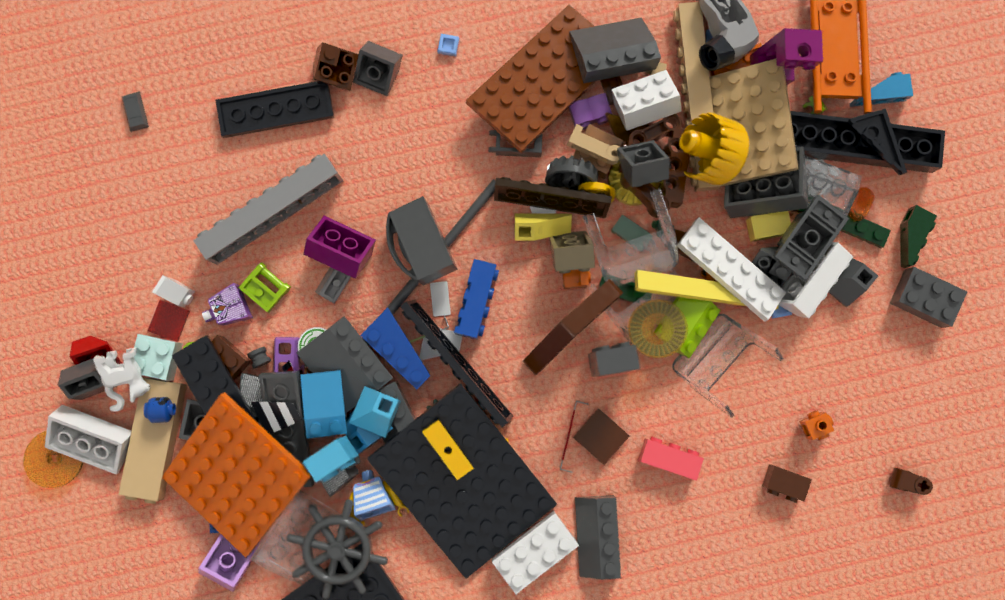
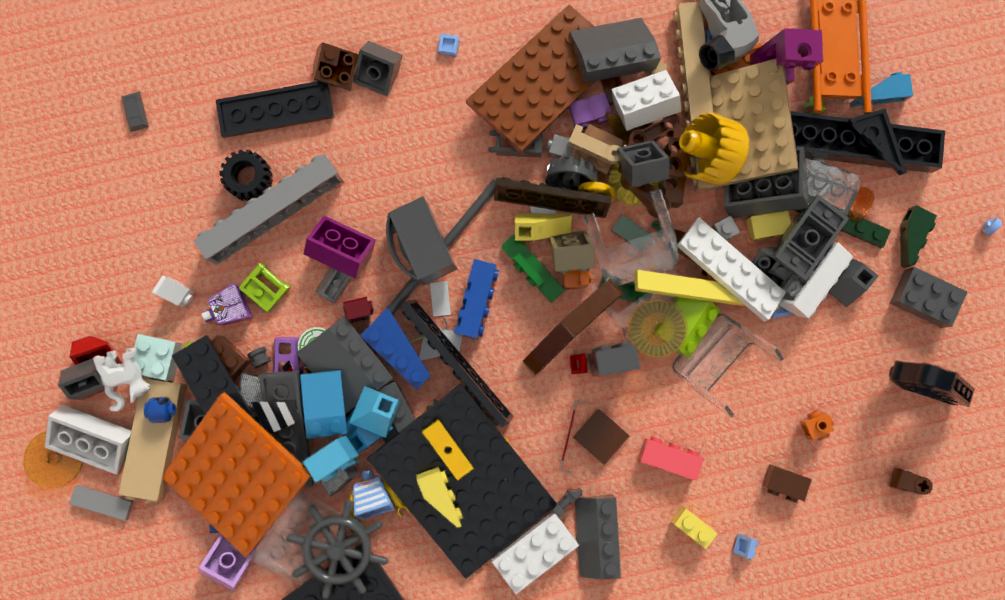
clear red piece [148,300,190,342] -> none
none -> light grey tile [70,485,133,521]
none -> black tyre [219,150,273,201]
none -> dark red brick [343,297,374,323]
none -> light yellow slope [416,466,463,528]
none -> green bracket [501,235,564,302]
none -> light grey brick [546,134,574,159]
none -> dark grey piece [552,487,583,517]
none -> red slope [570,354,587,375]
none -> light yellow brick [671,506,718,549]
none -> light grey brick [711,216,740,240]
none -> light blue tile [733,534,759,559]
none -> black brick [889,361,975,407]
none -> light blue tile [982,217,1002,235]

